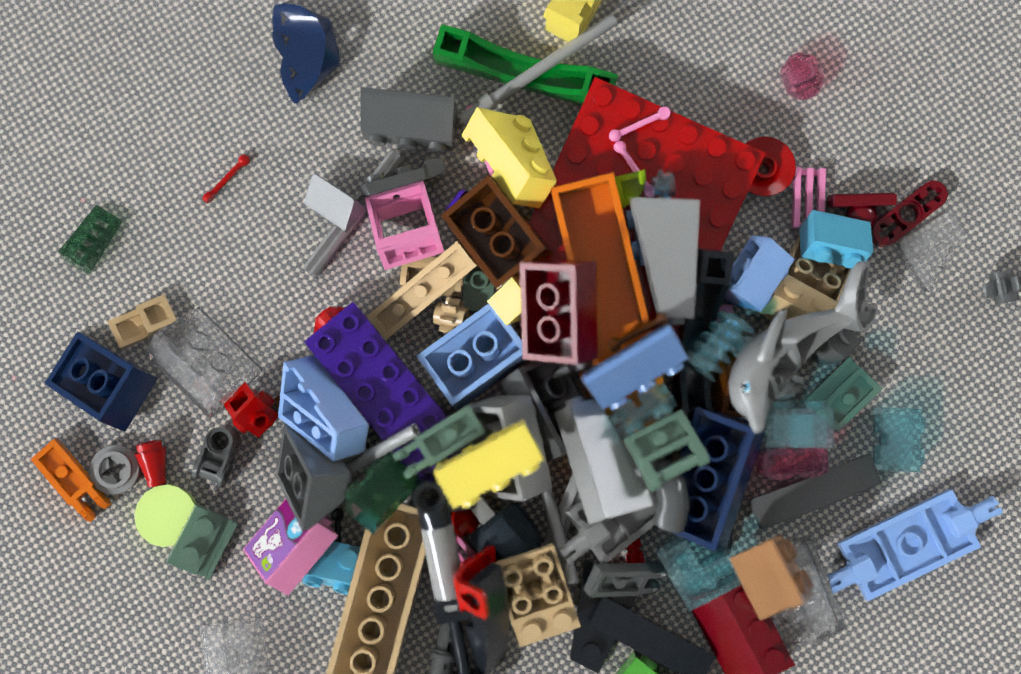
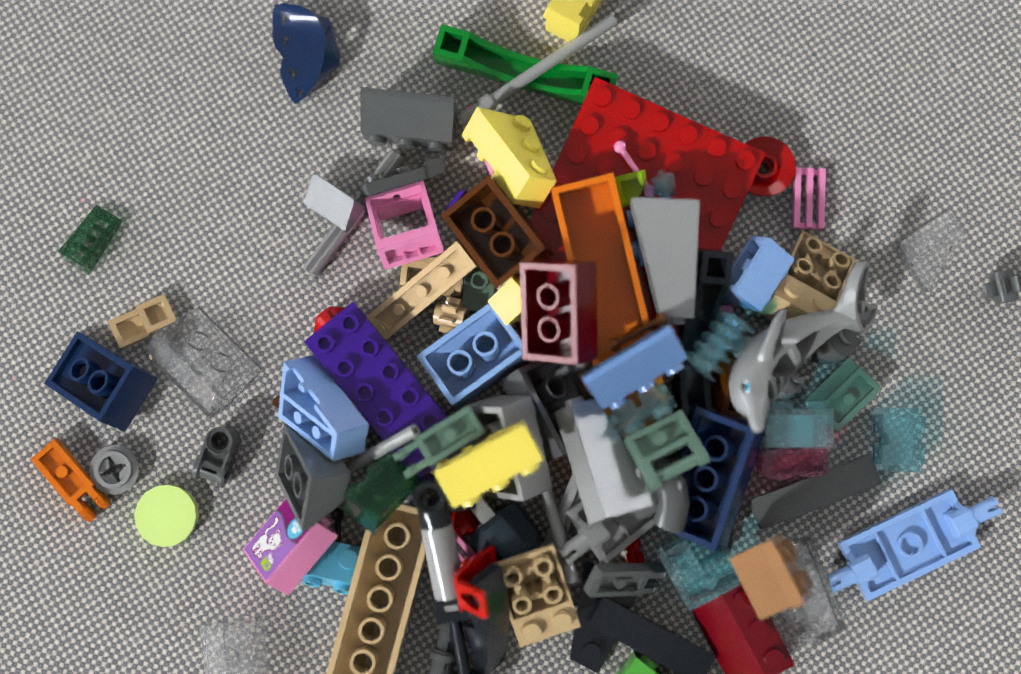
red cone [134,440,167,487] -> none
sand green plate [167,503,238,580] -> none
red hinge [202,154,250,204] -> none
red brick [223,382,278,438] -> none
bright pink hinge [609,107,671,142] -> none
clear pink head [780,53,825,100] -> none
medium azure brick [799,210,873,268] -> none
dark red tile [826,193,897,226] -> none
dark red beam [871,181,948,247] -> none

